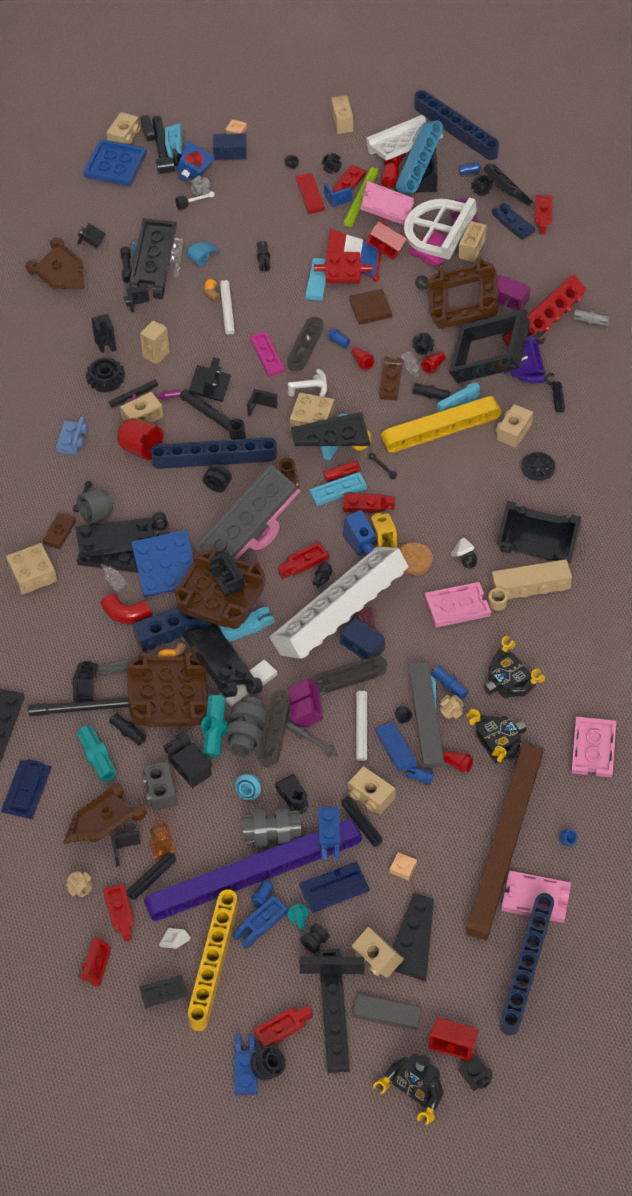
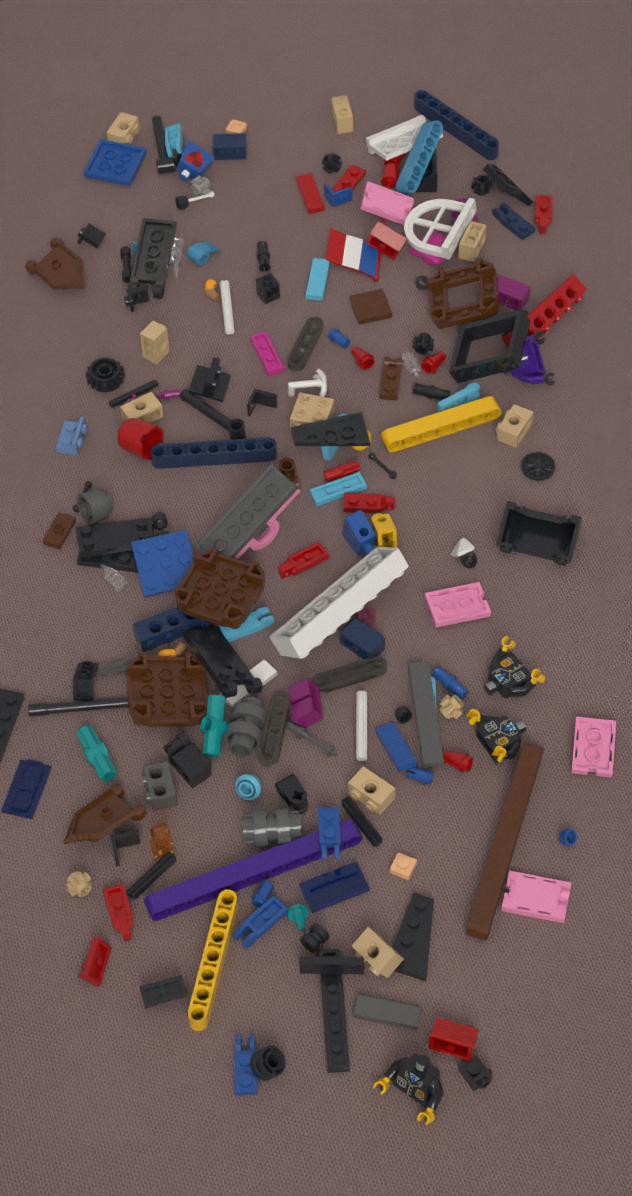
tan brick [6,543,57,595] -> none
black hinge [91,314,117,353] -> none
red cylinder [100,594,152,624] -> none
black pin [109,713,147,746] -> none
black beam [140,115,155,142] -> none
white slope [159,928,191,949] -> none
black wheel [203,464,232,492] -> none
black hinge [209,550,245,597] -> none
red hinge [253,1005,313,1048] -> none
black hinge [284,155,299,169] -> none
black axle [312,563,333,588] -> none
red plate [314,252,372,284] -> none
lime axle [344,167,378,228] -> none
nougat tile [399,542,433,576] -> none
blue pin [459,161,480,176] -> none
tan hinge [488,560,572,611] -> none
dark blue beam [500,893,554,1035] -> none
black axle [552,381,565,412] -> none
light grey pin [574,309,610,327] -> none
none -> black brick [256,273,280,304]

